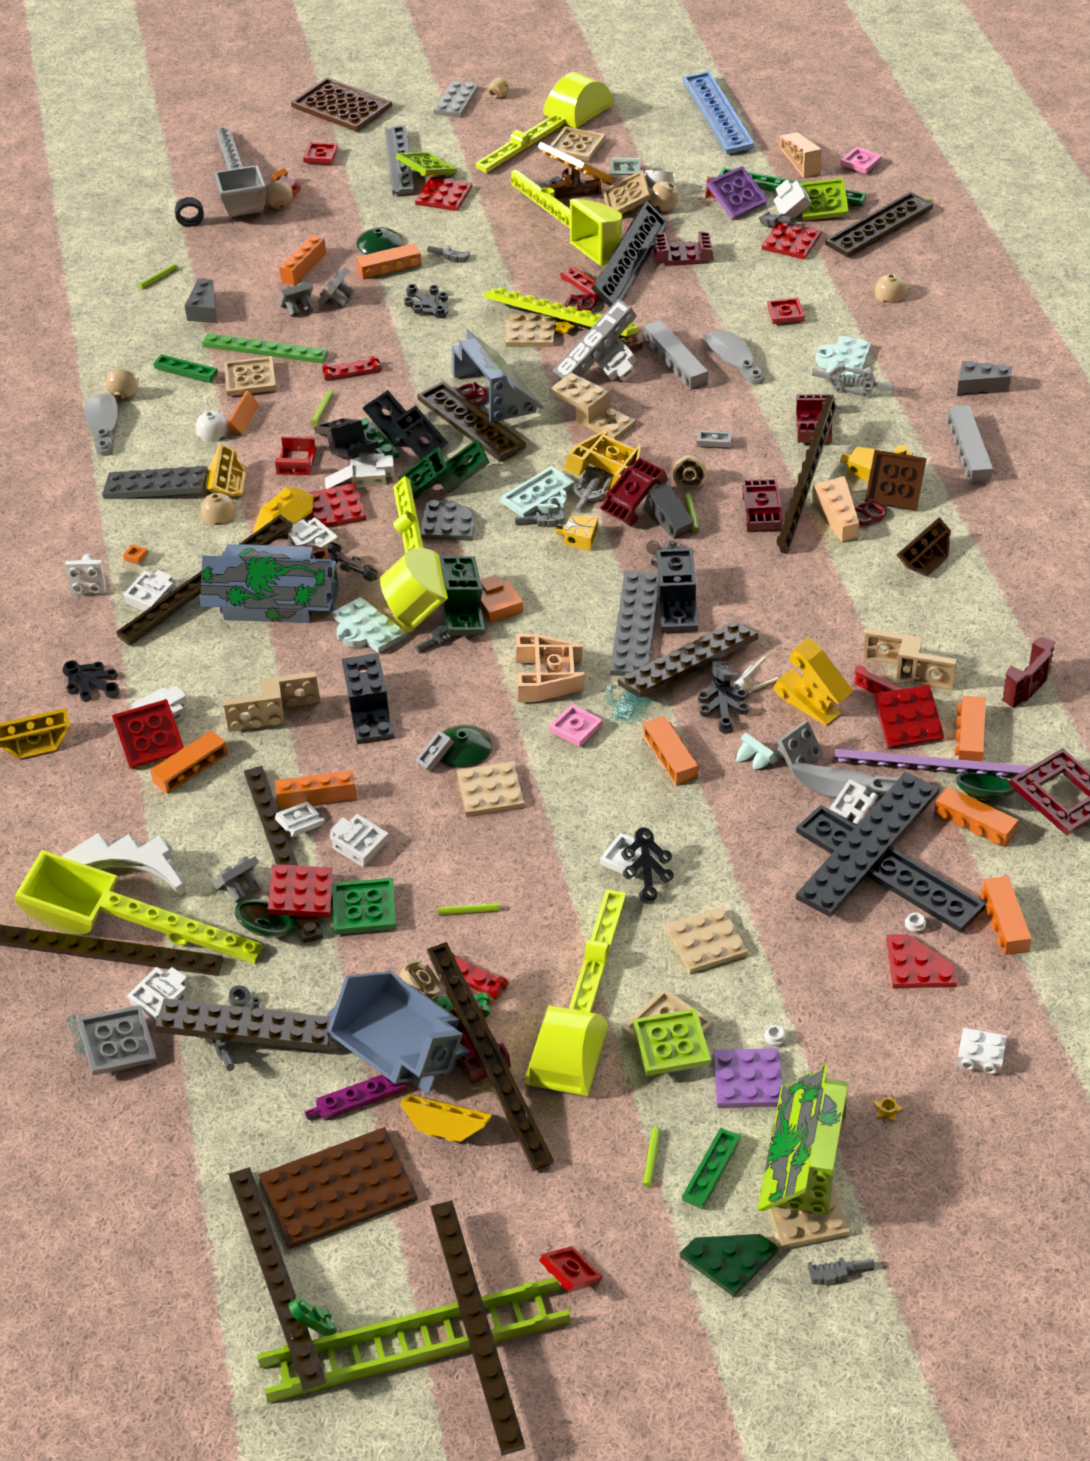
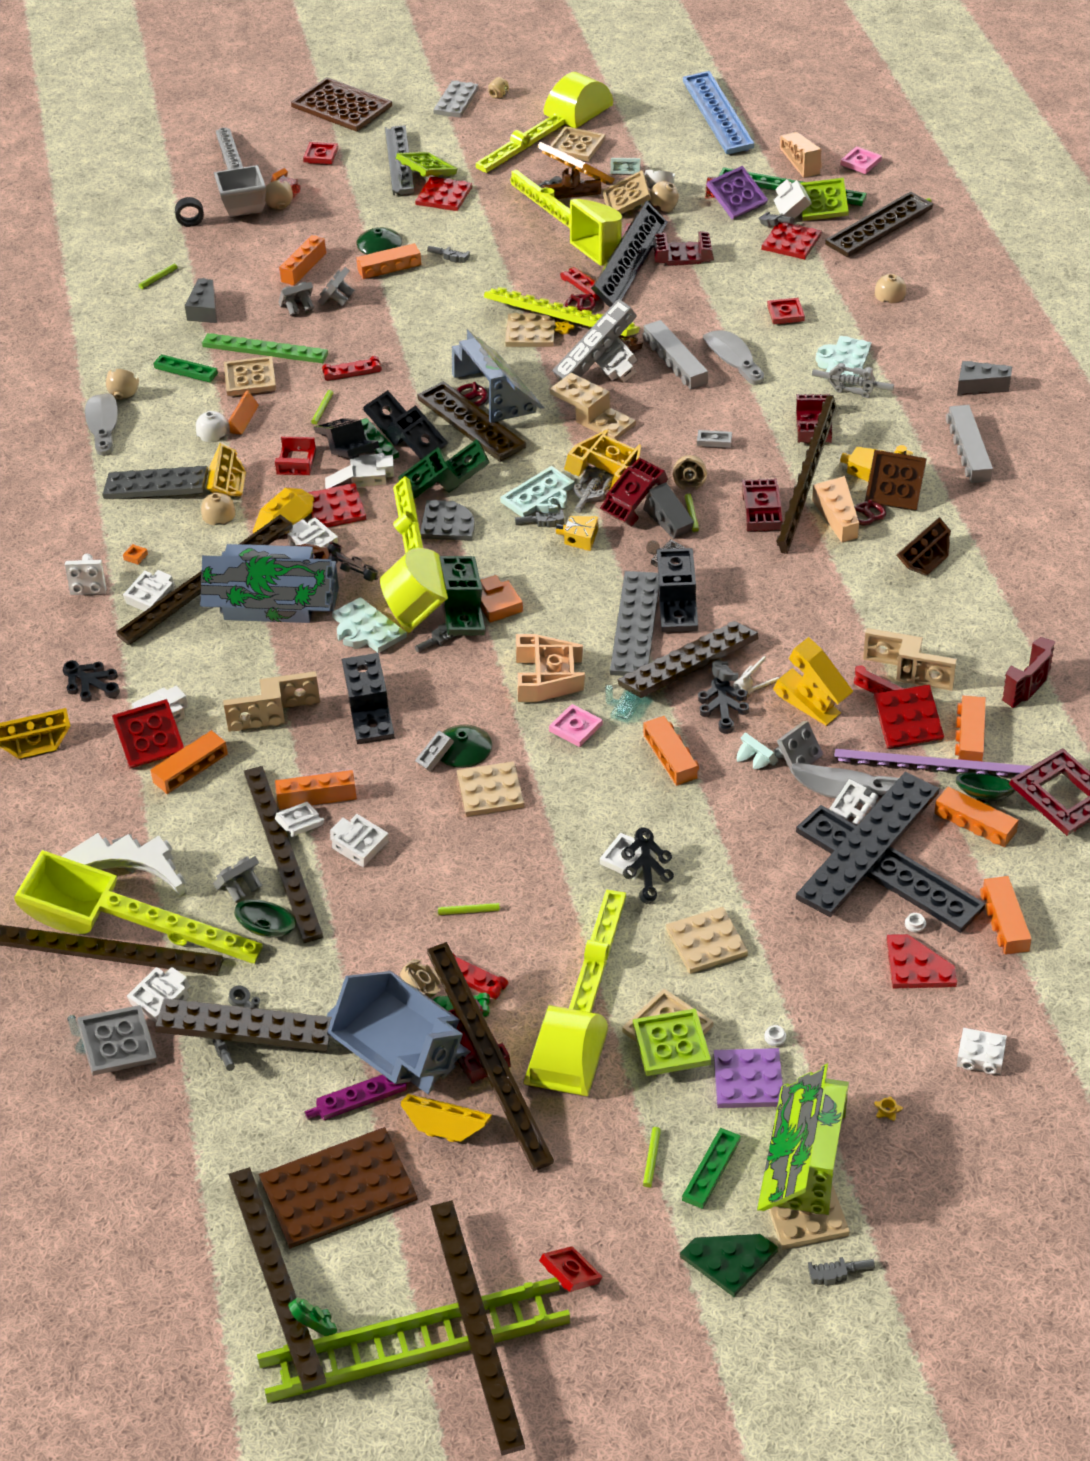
plate [268,864,333,918] -> none
green plate [332,878,396,935] -> none
black plant [404,284,448,318] -> none

